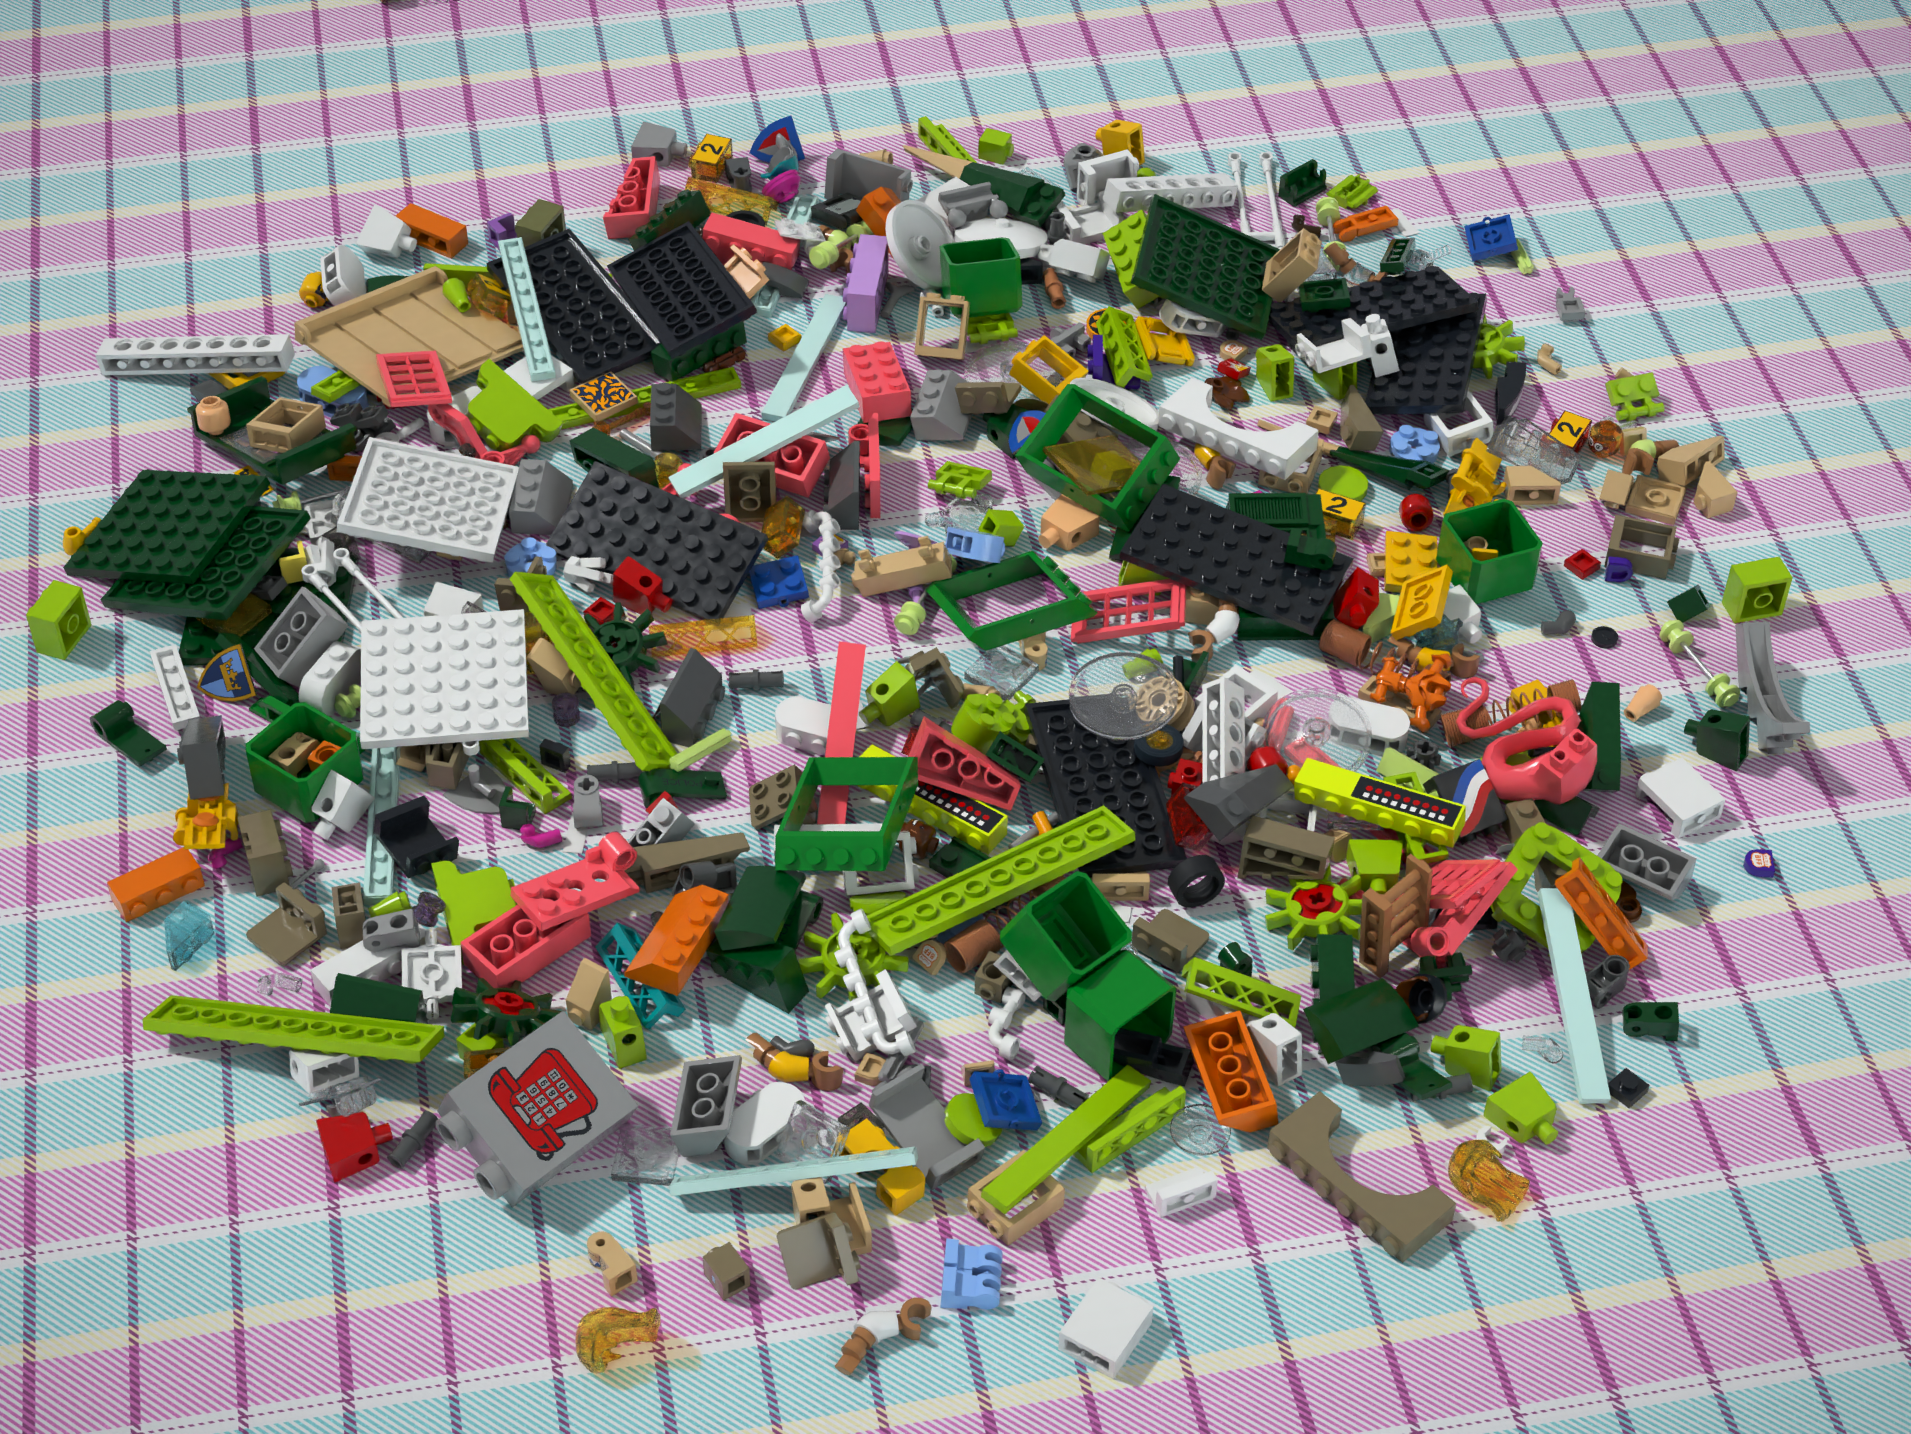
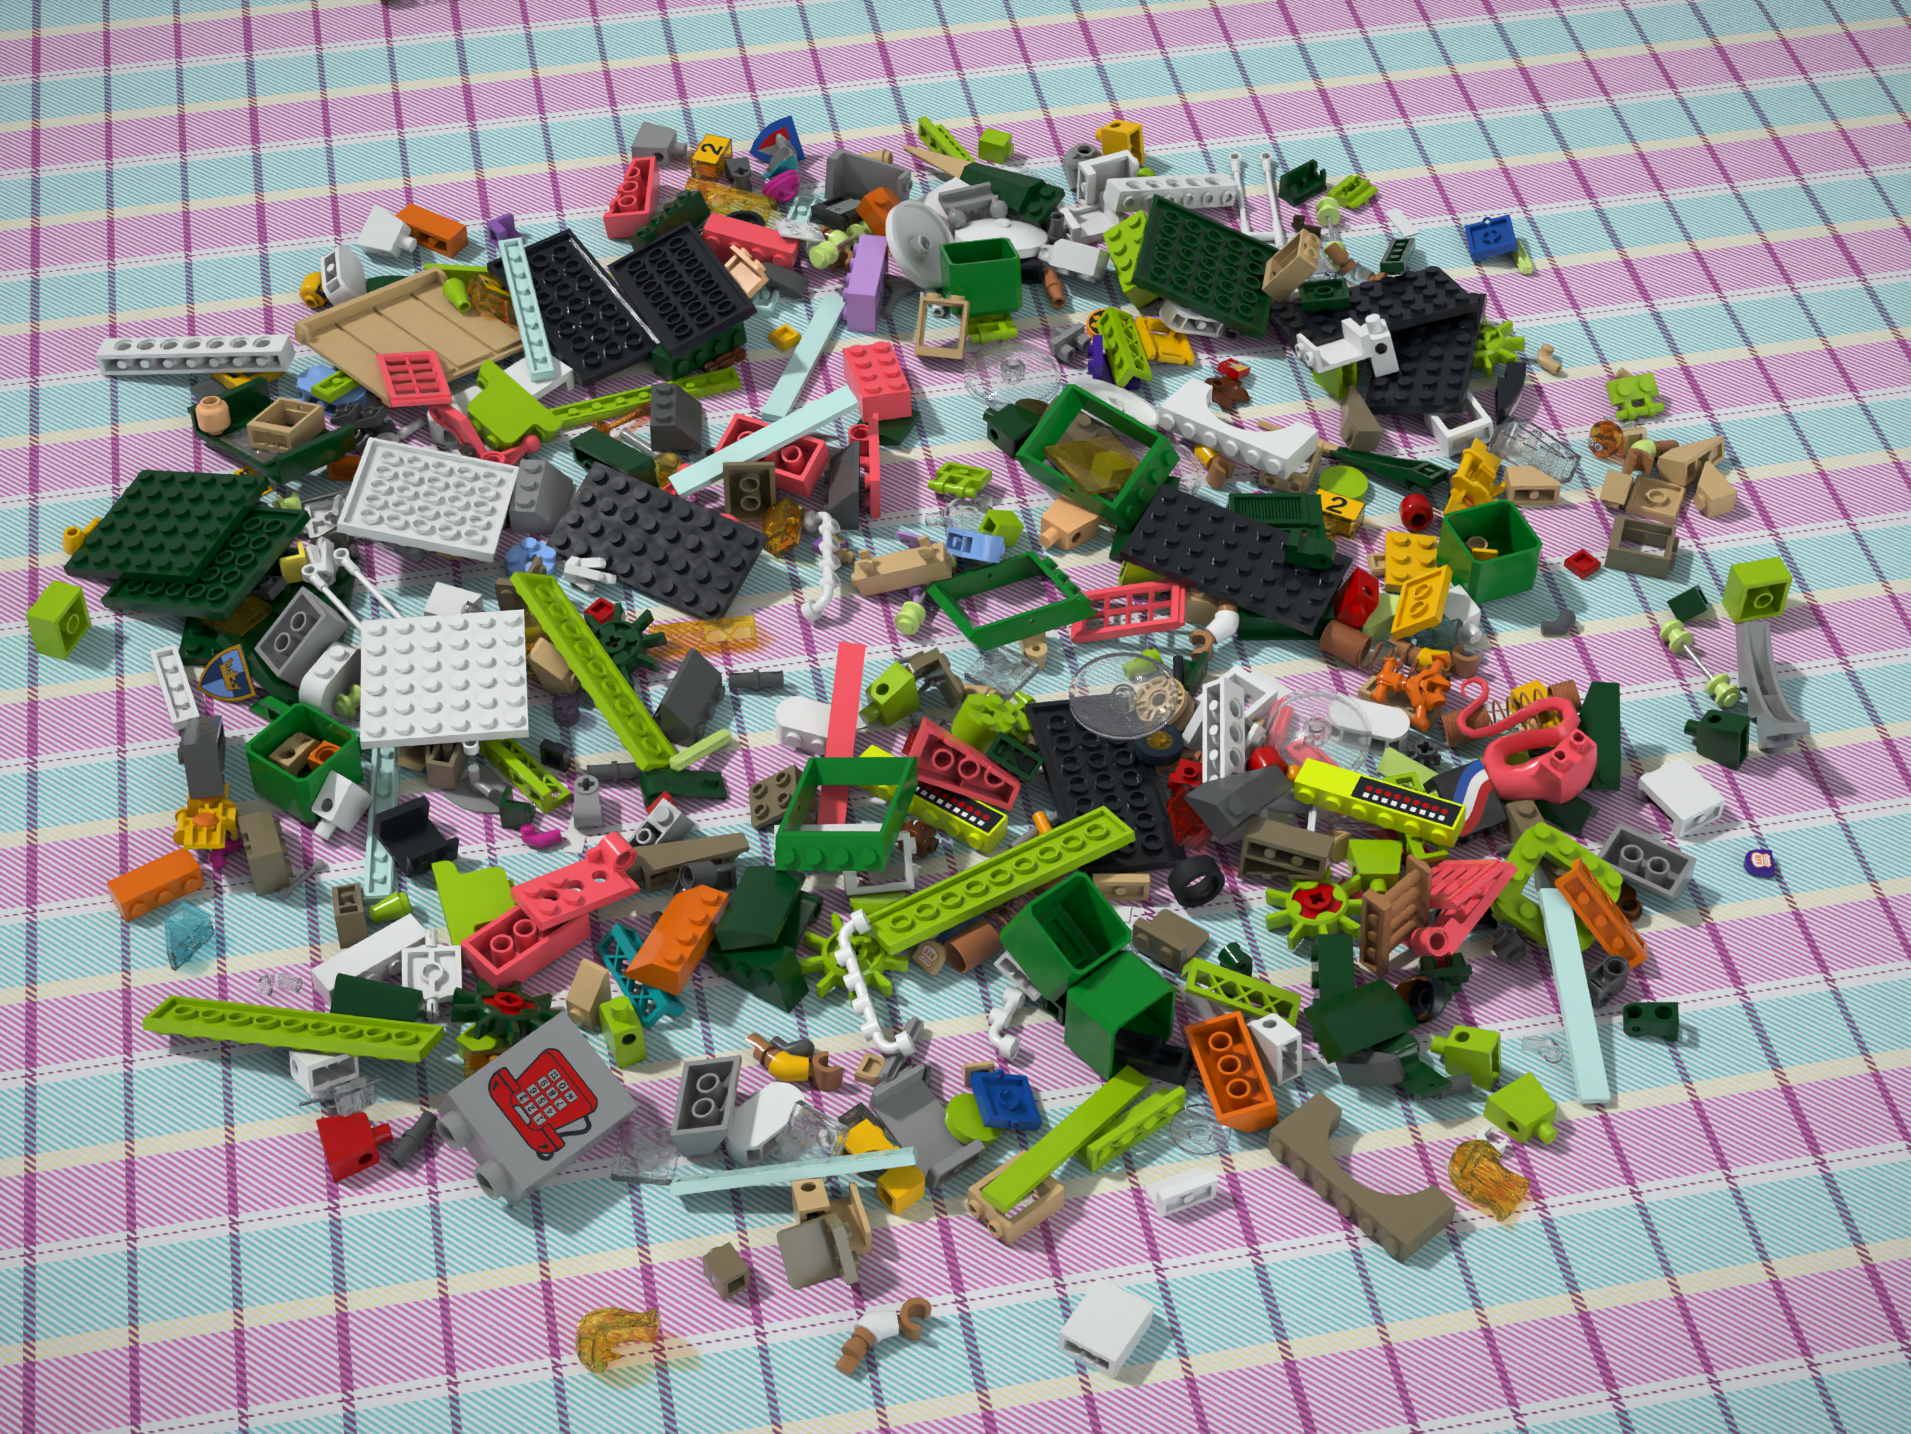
dark green door [90,700,167,766] -> none
dark tan bracket [246,882,327,965] -> none
light grey leg [362,909,420,952] -> none
clear purple wheel [412,892,446,927] -> none
olive brick [515,199,566,247] -> none
tile [569,372,638,422] -> none
tan leg [587,1231,638,1297] -> none
red torso [613,556,673,615] -> none
blue plate [749,555,809,609] -> none
white panel [825,969,917,1062] -> none
light grey slope [910,370,972,440] -> none
dark green plate [929,836,991,878] -> none
light blue legs [940,1238,1003,1310] -> none
dark tan bracket [955,382,1022,415] -> none
dark tan brick [974,951,1013,1004] -> none
yellow window [1009,335,1089,404] -> none
shield [1009,410,1046,455] -> none
dark grey pin [1028,1065,1089,1109] -> none
tan tile [1219,340,1249,361] -> none
lime torso [1255,344,1294,402] -> none
tan plate [1306,406,1338,435] -> none
orange hinge [1333,206,1399,242] -> none
light blue plate [1389,425,1440,463] -> none
clear bar [1411,245,1452,271] -> none
brick [1541,410,1592,467] -> none
light grey plate [1556,287,1585,321] -> none
black piece [1591,626,1618,649] -> none
dark purple tile [1604,556,1633,582] -> none
black plate [1608,1068,1650,1108] -> none
light nougat cone [1624,684,1662,722] -> none

